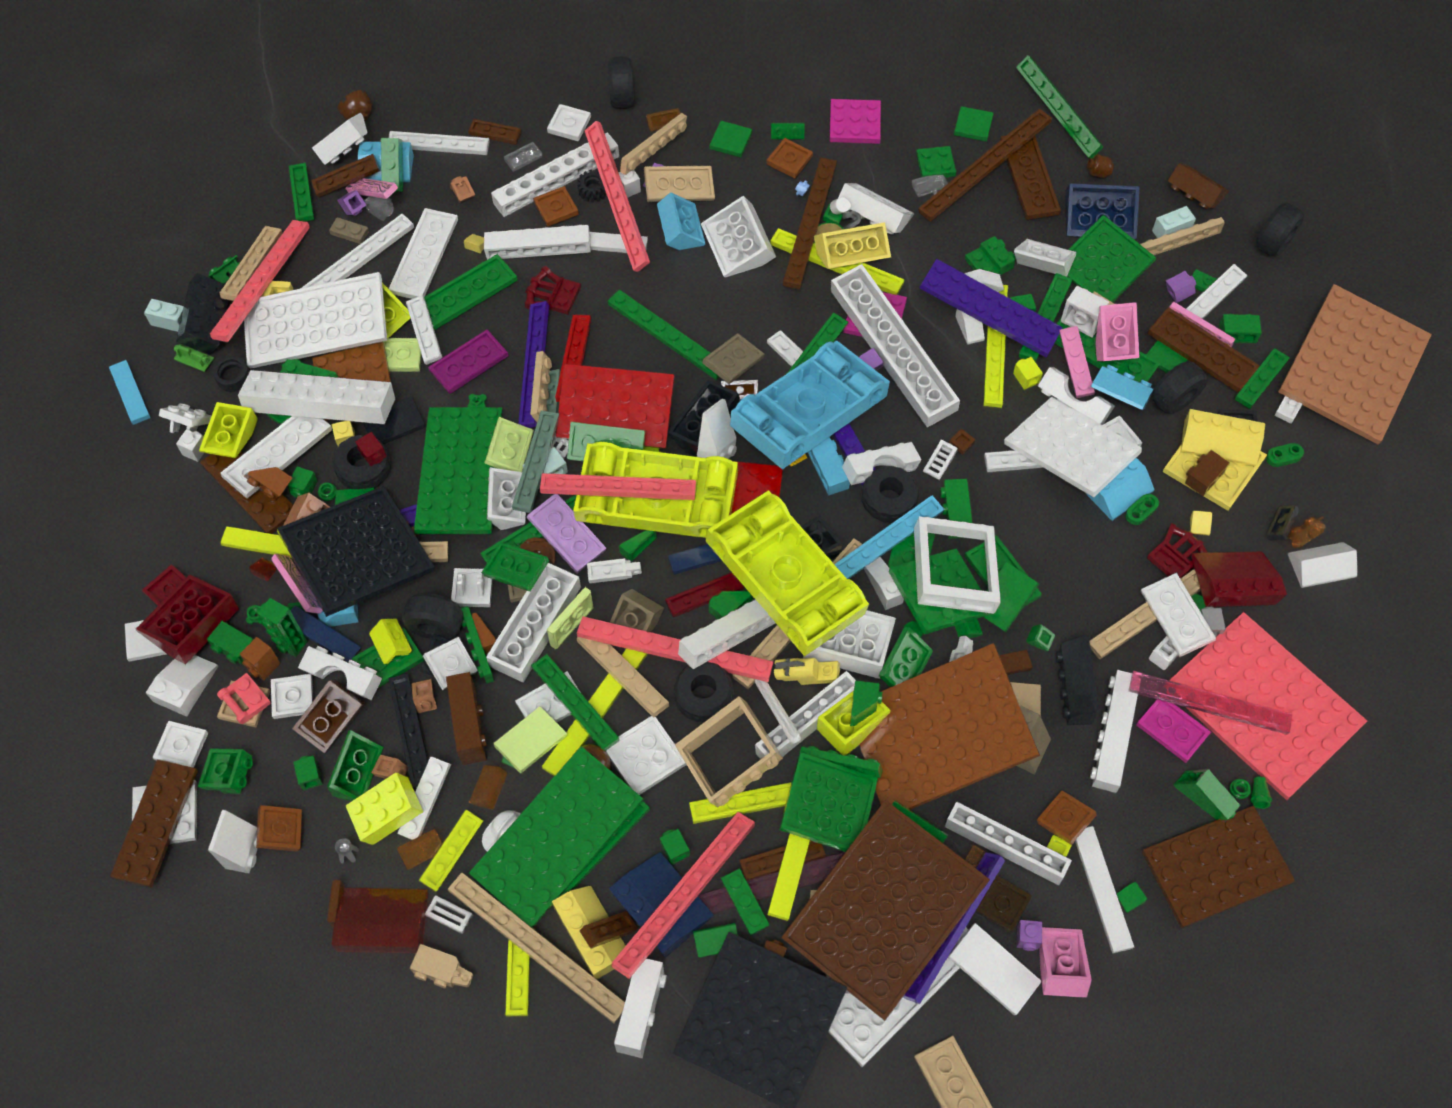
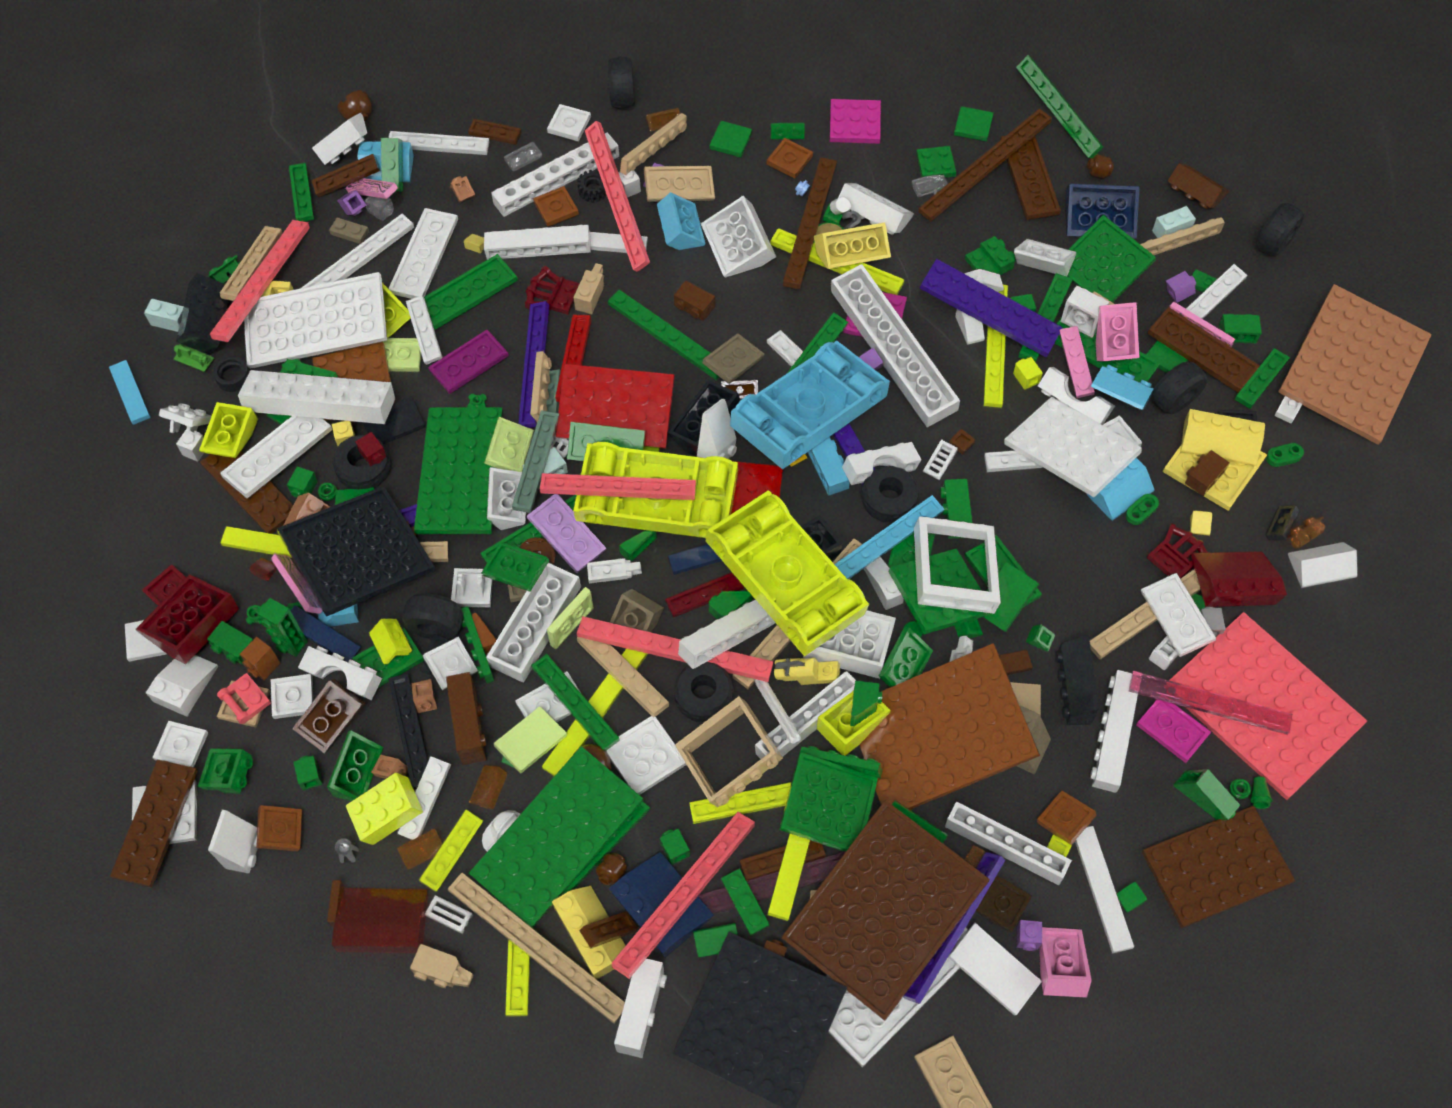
dark orange slope [244,467,292,498] -> none
none -> tan hinge [574,263,604,314]
none -> reddish brown head [596,853,627,885]
none -> reddish brown brick [674,281,715,321]

